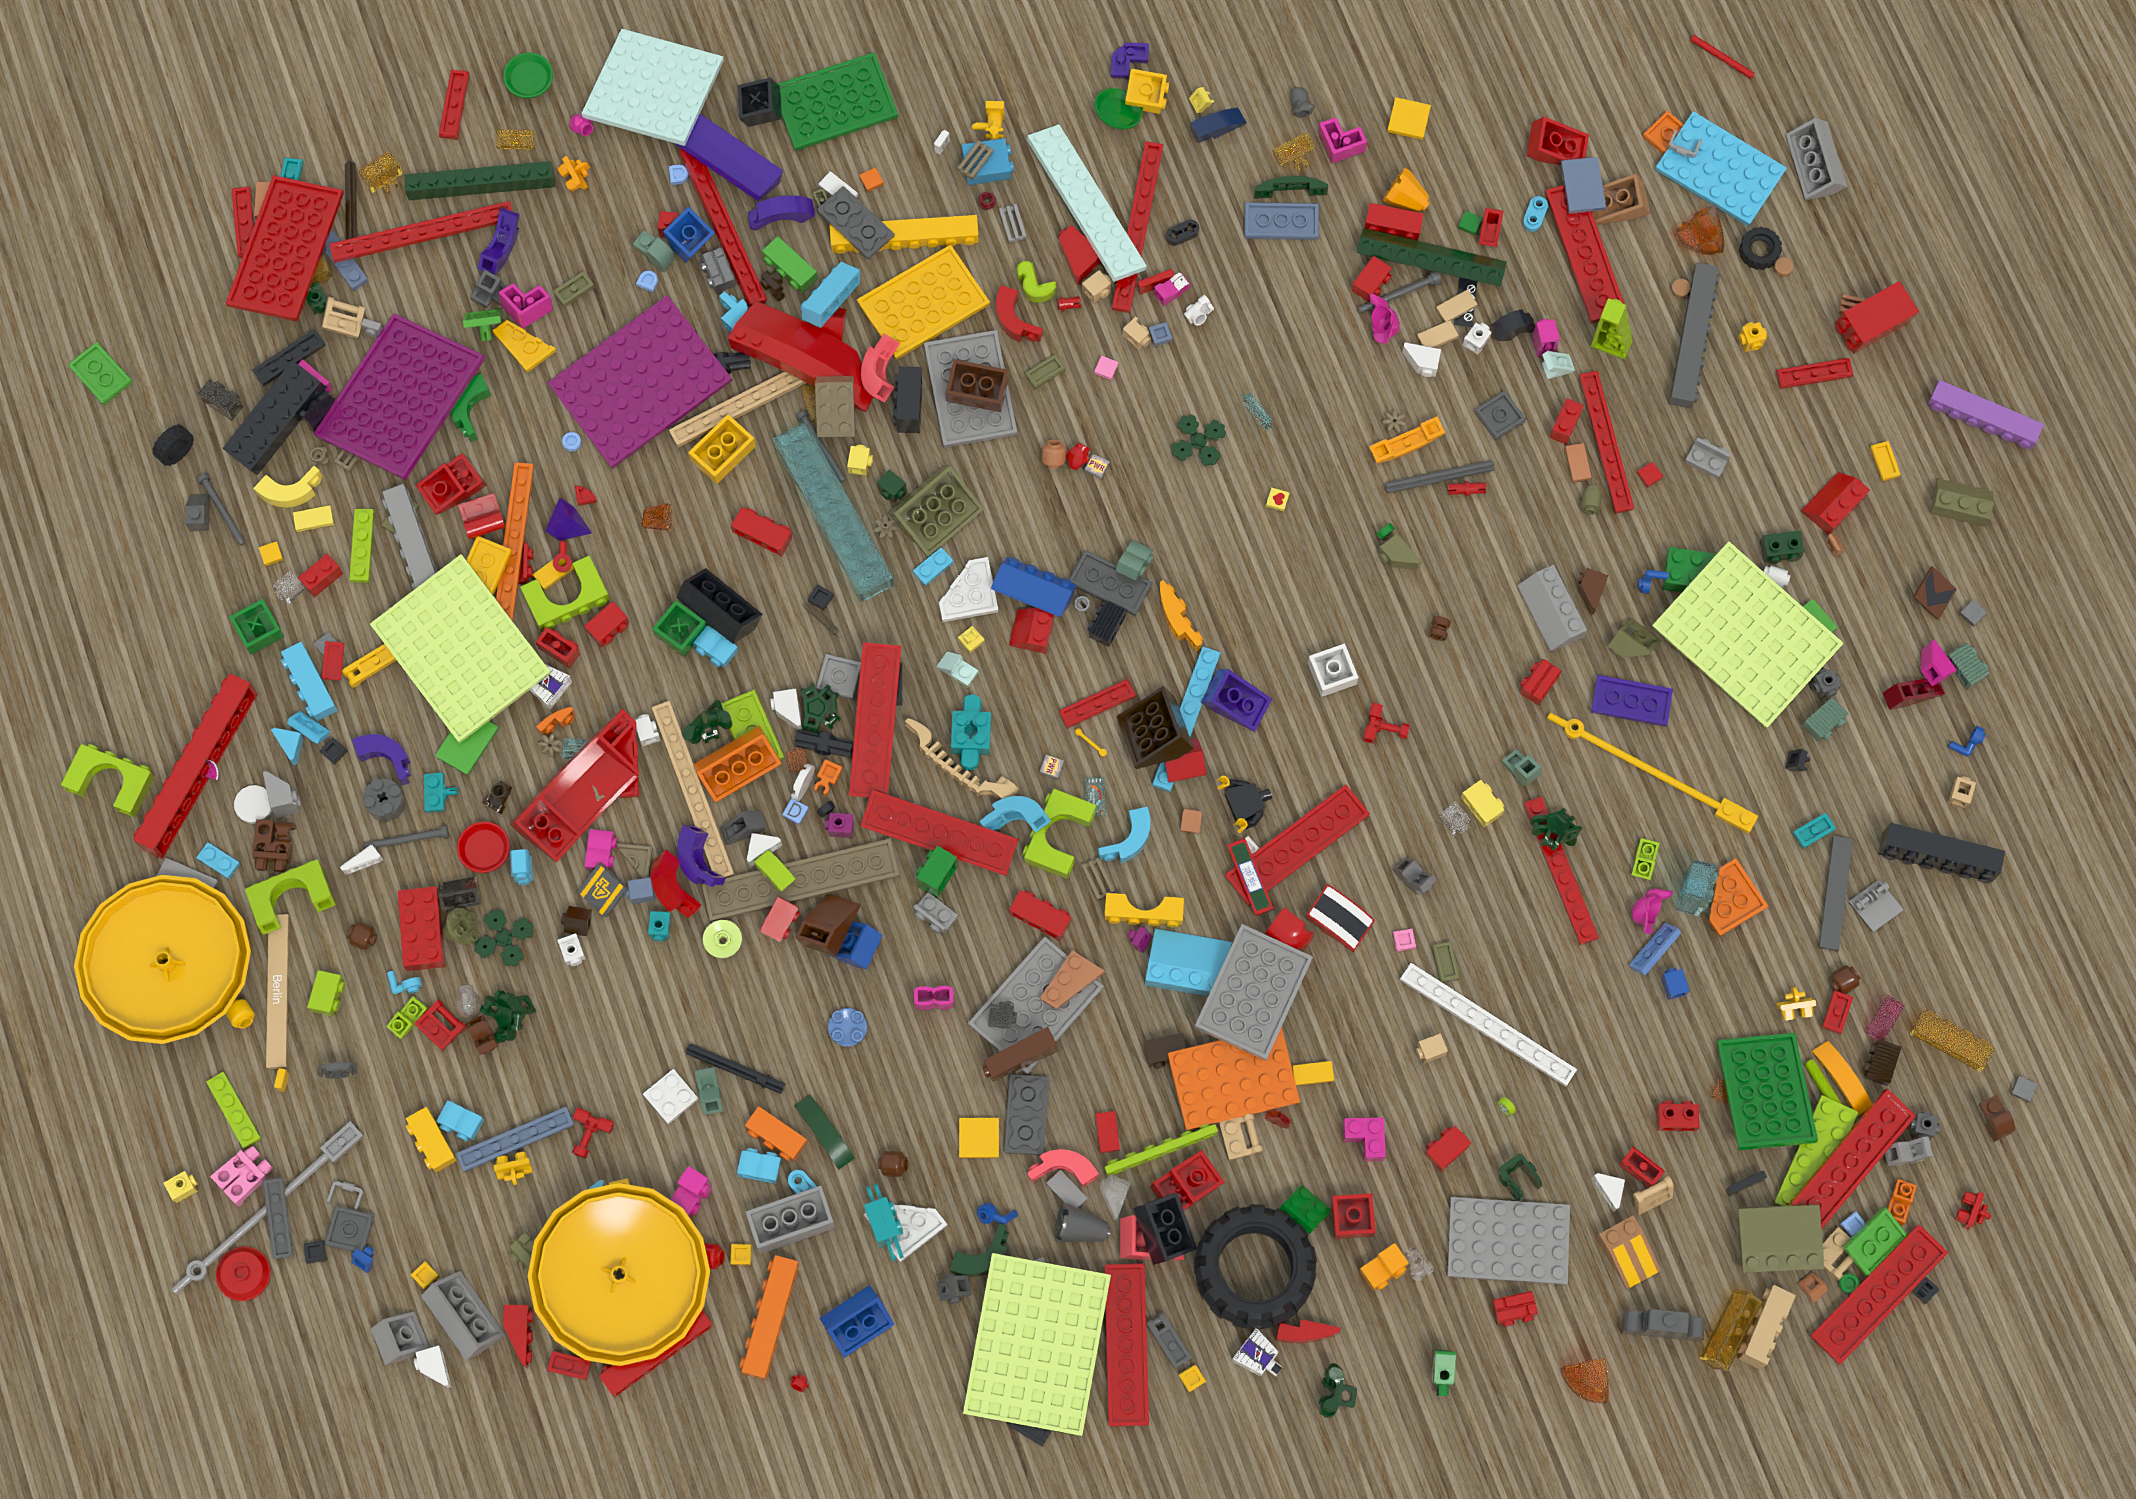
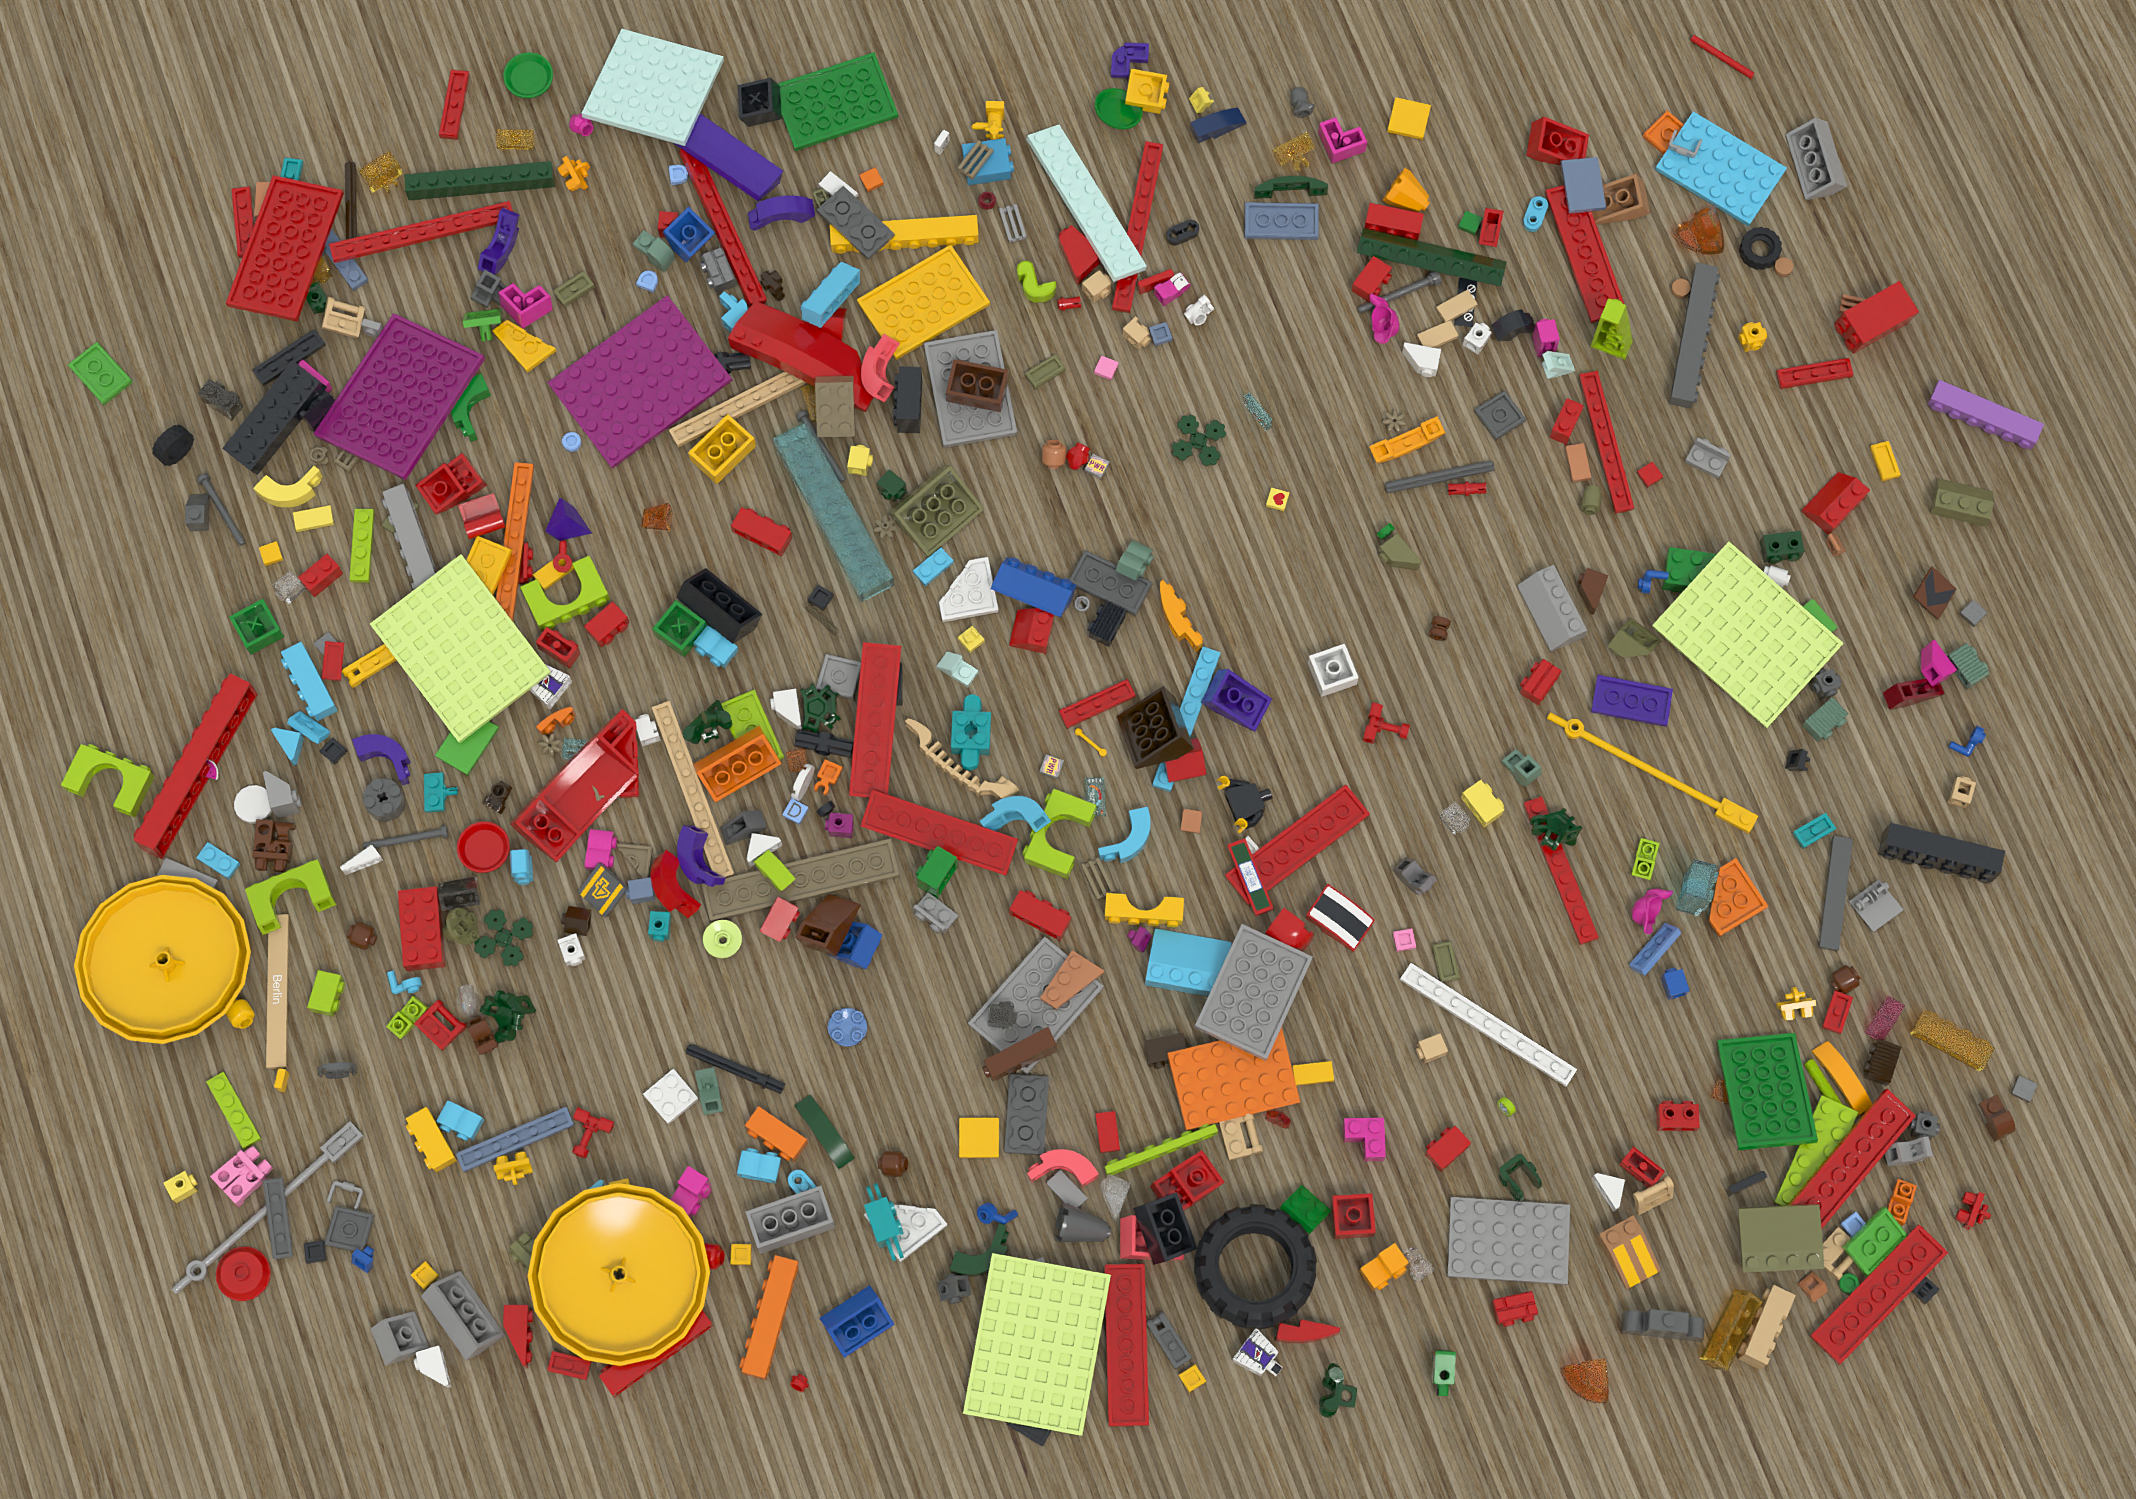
red tile [575,486,597,506] -> none
bright green brick [762,236,818,293] -> none
dark pink brick [914,986,954,1010] -> none
red arch [996,285,1043,343] -> none

